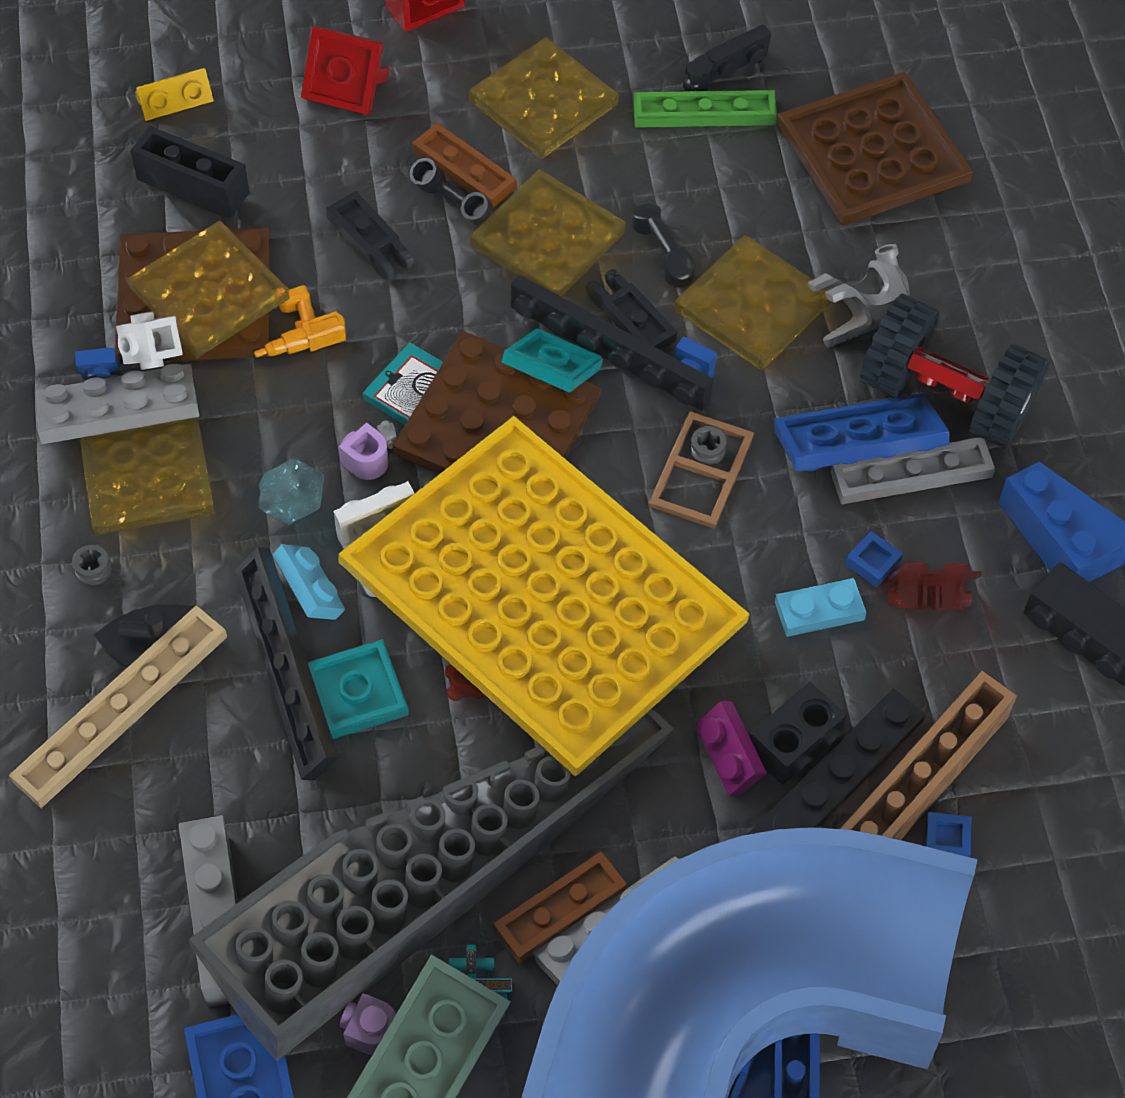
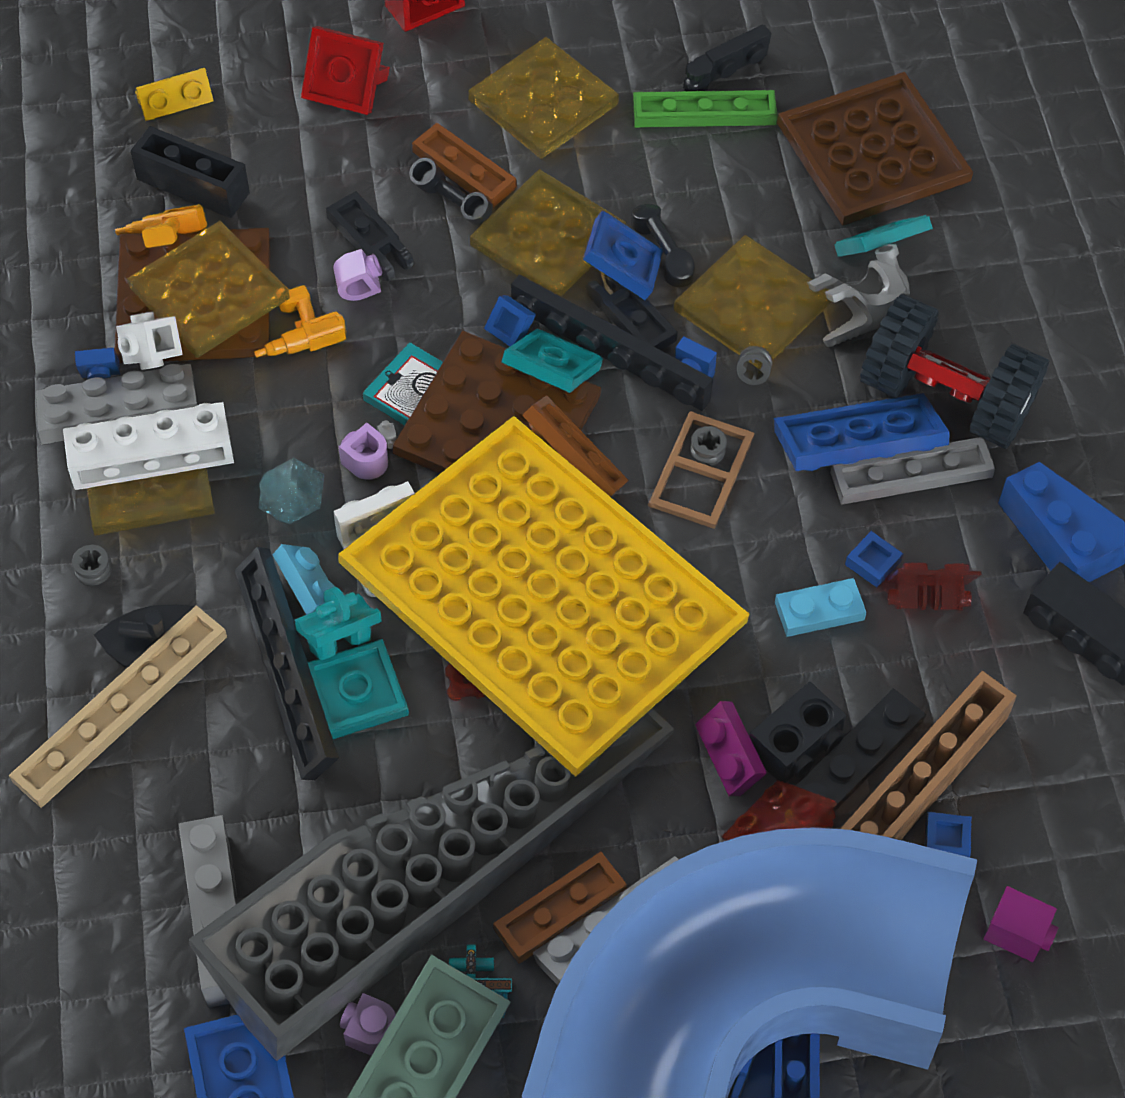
none -> white brick [63,402,234,490]
none -> light orange piece [115,204,208,248]
none -> teal hips [295,587,382,660]
none -> lavender plate [333,249,382,301]
none -> blue plate [484,295,536,346]
none -> dark orange plate [522,395,629,497]
none -> blue plate [583,210,663,300]
none -> clear red hinge [721,780,837,841]
none -> dark grey bush [736,346,773,385]
none -> teal tile [834,215,933,257]
none -> magenta brick [983,886,1059,962]

